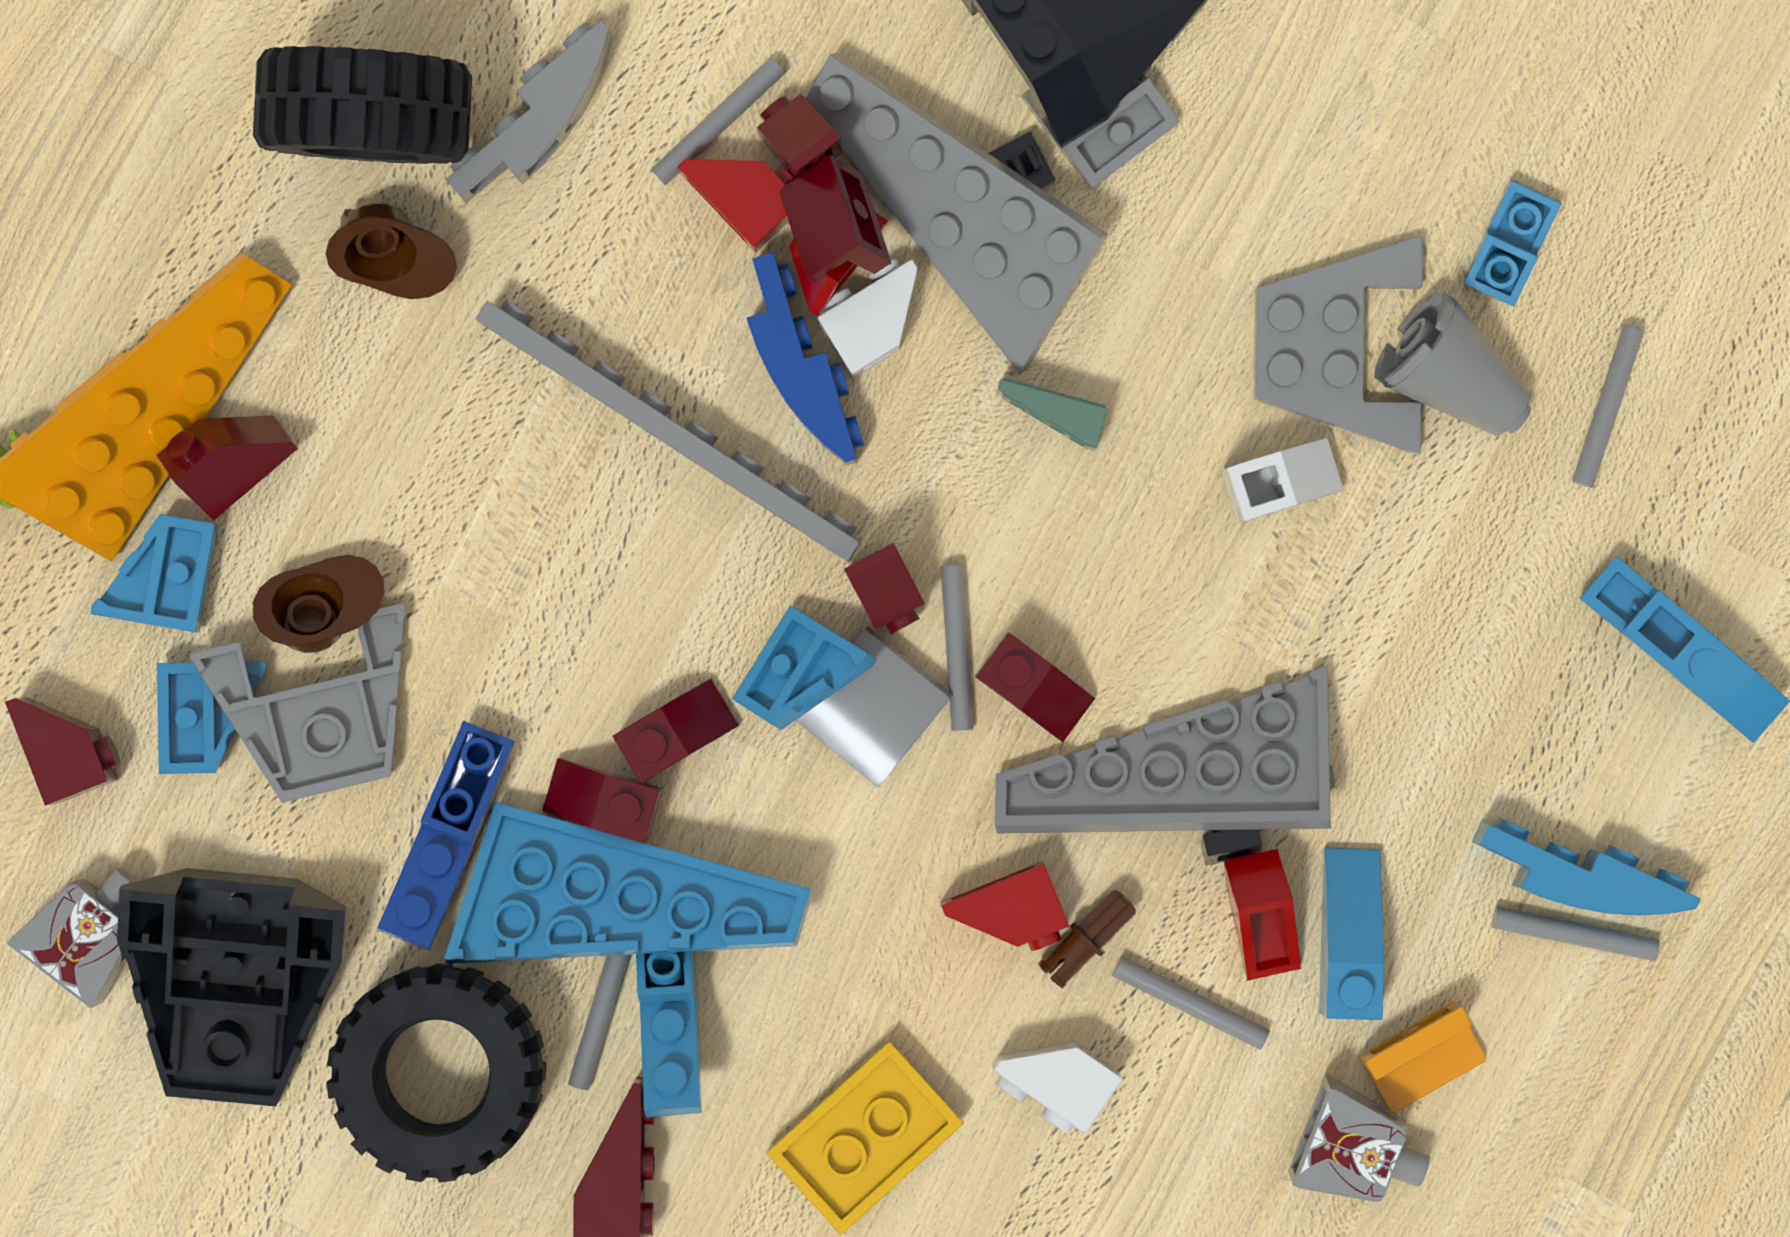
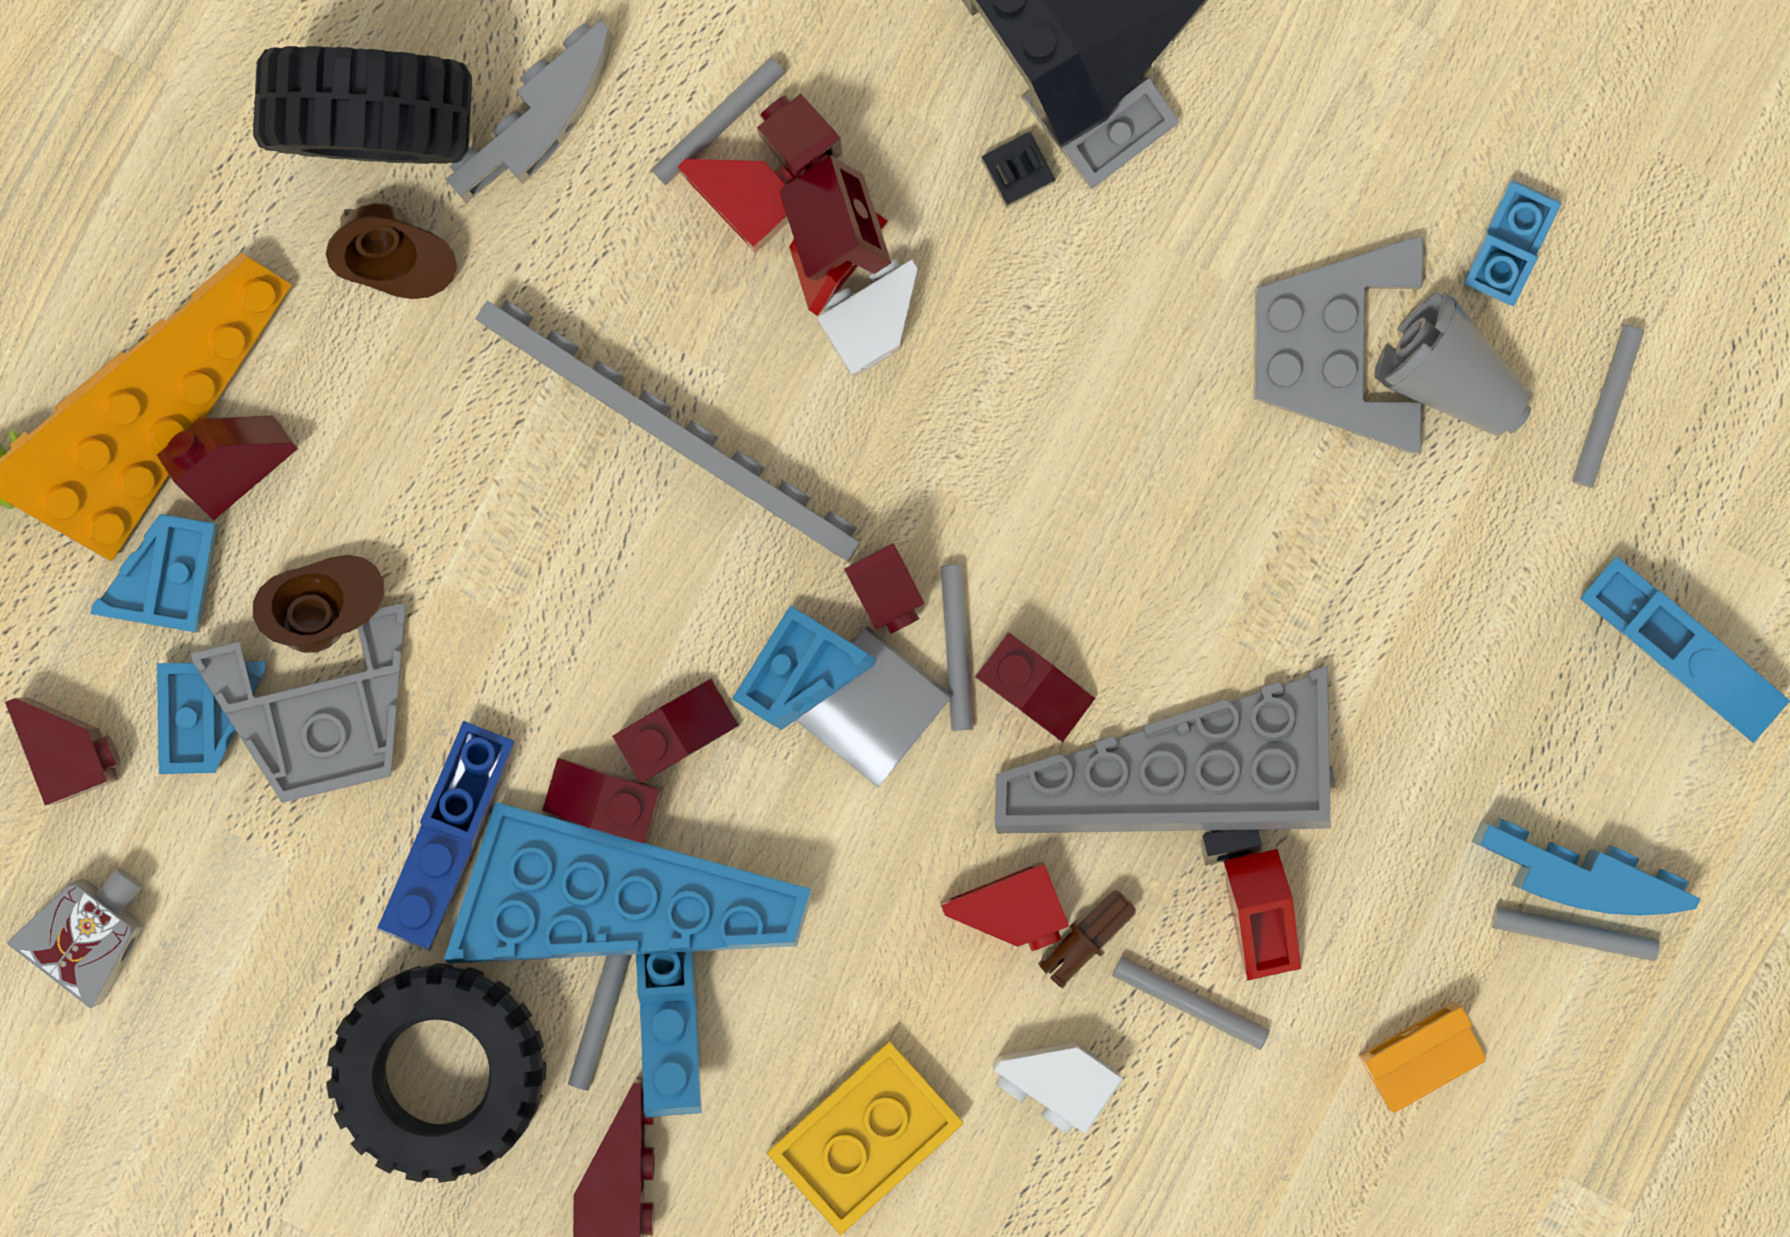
black wedge [117,868,346,1107] -> none
blue slope [746,252,864,465] -> none
light grey wing [806,52,1108,374] -> none
sand green slope [996,377,1108,451] -> none
white slope [1221,438,1344,524] -> none
light grey torso [1288,1075,1430,1202] -> none
dark azure slope [1319,848,1384,1020] -> none

